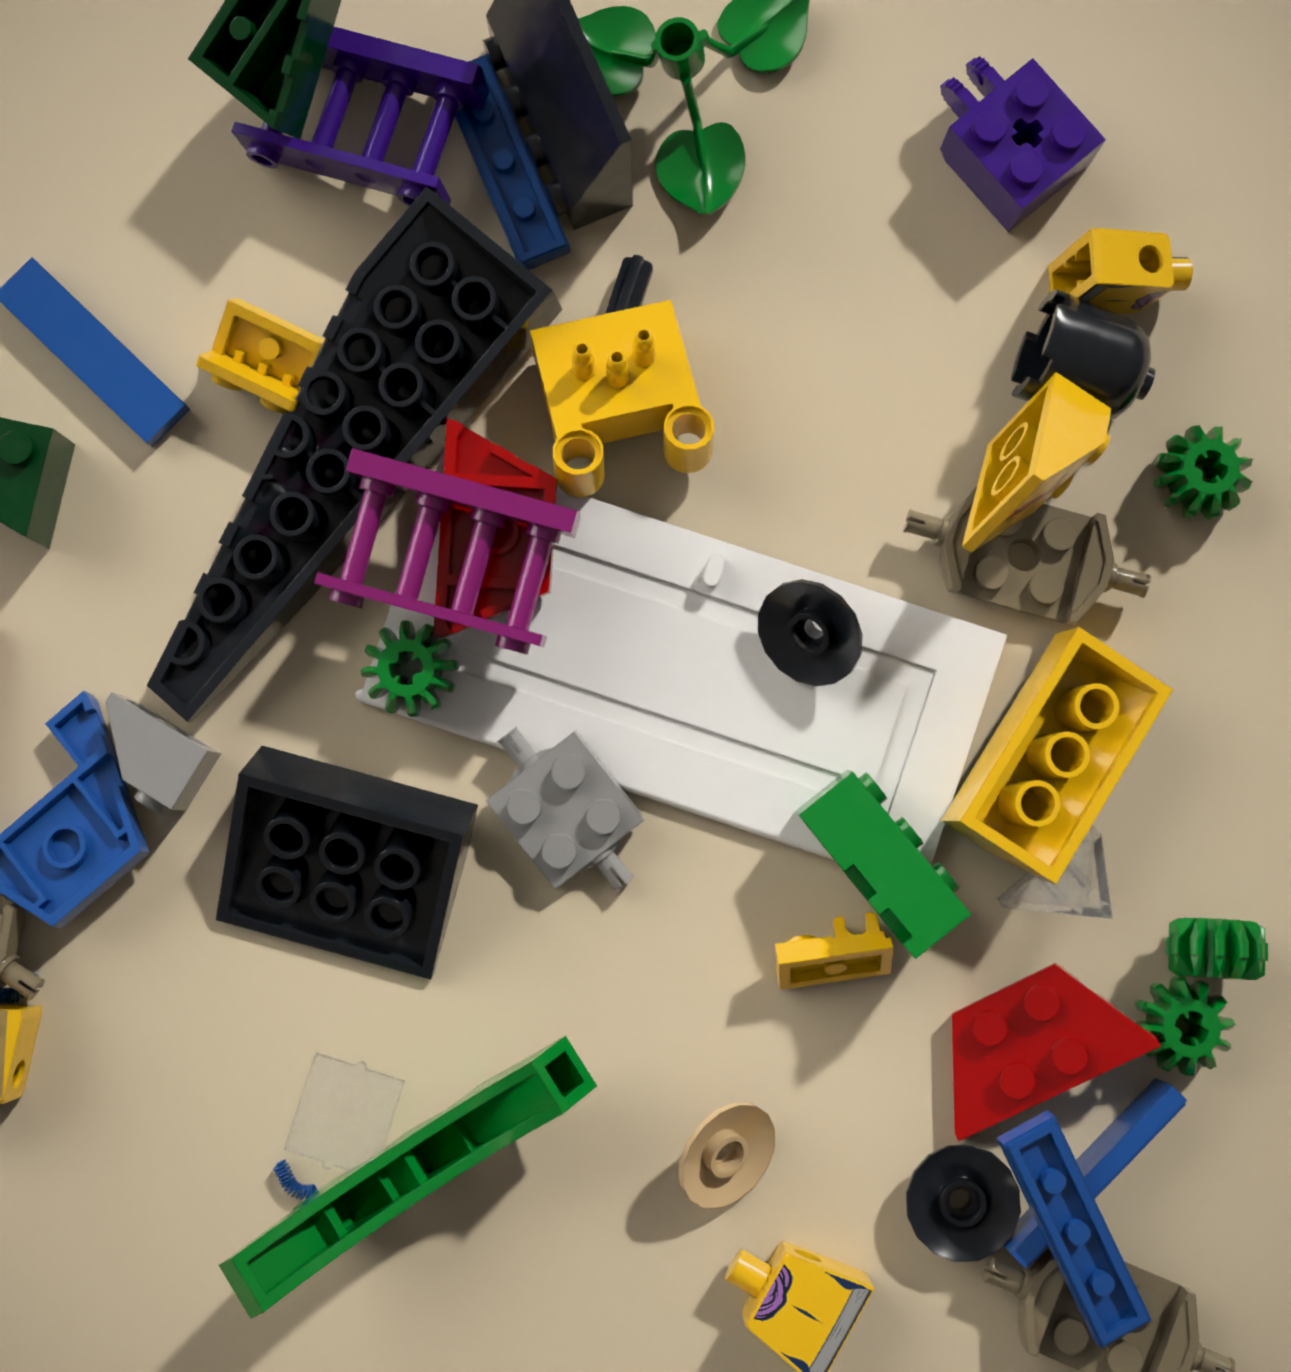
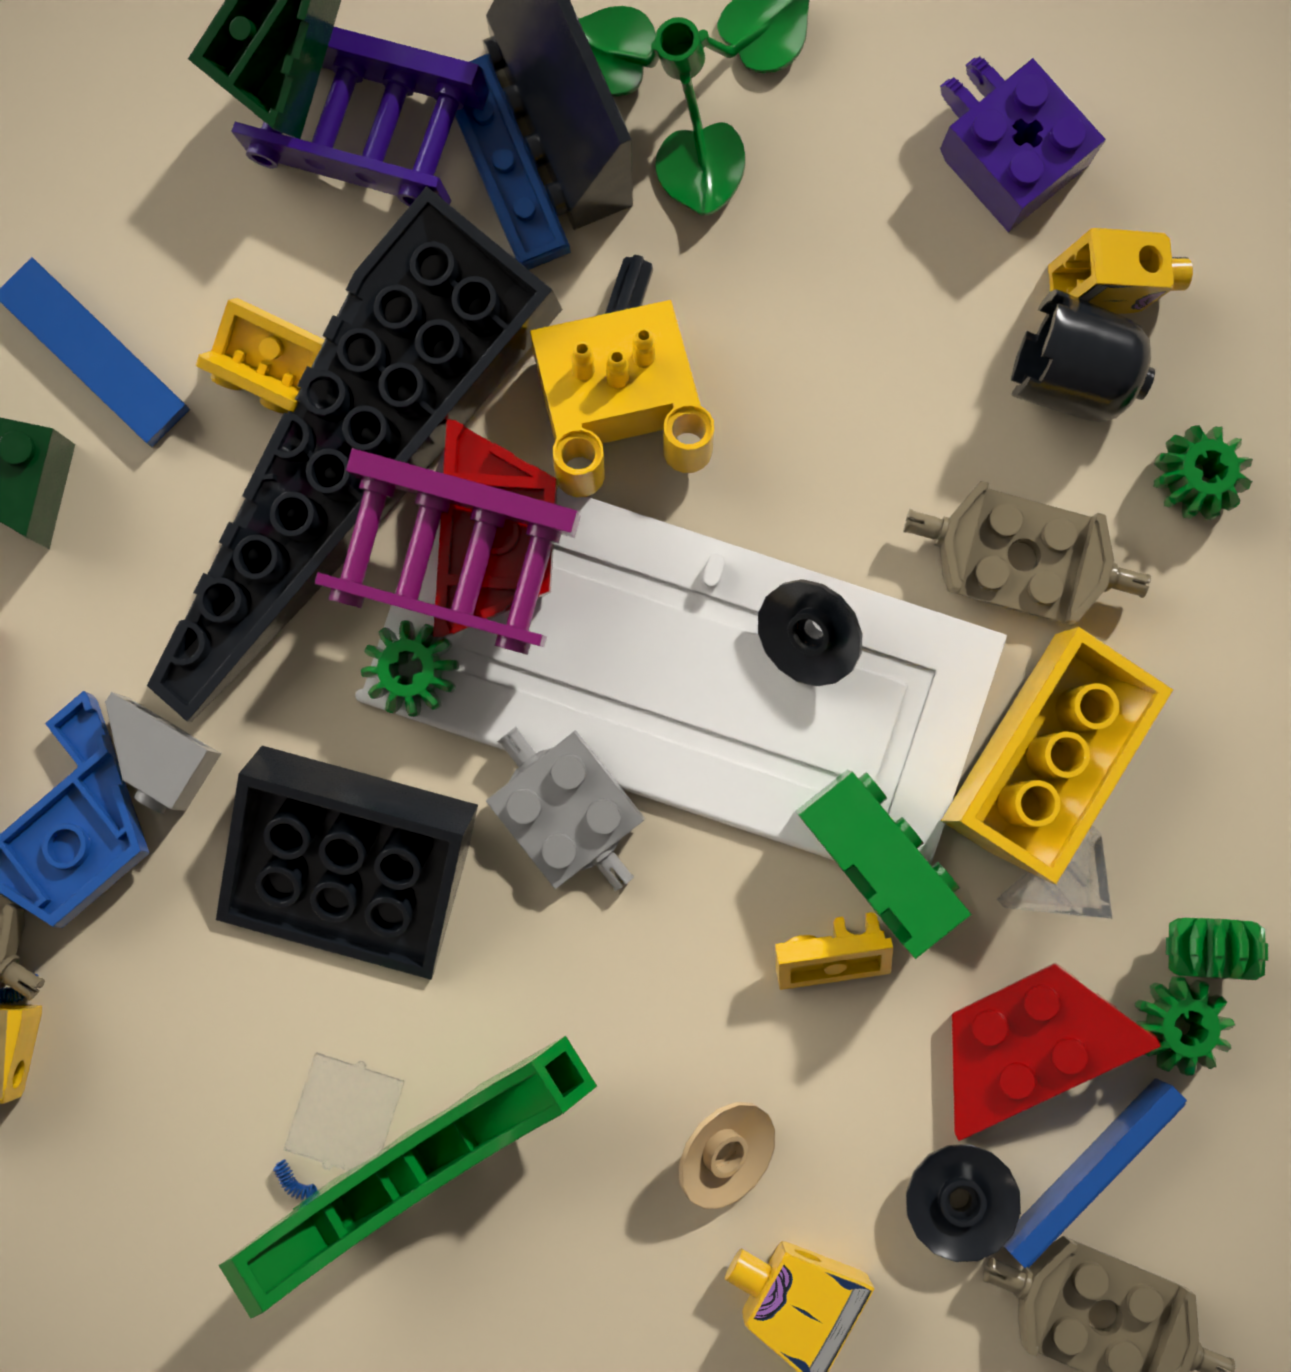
yellow slope [962,372,1111,553] -> none
blue tile [996,1110,1152,1349] -> none

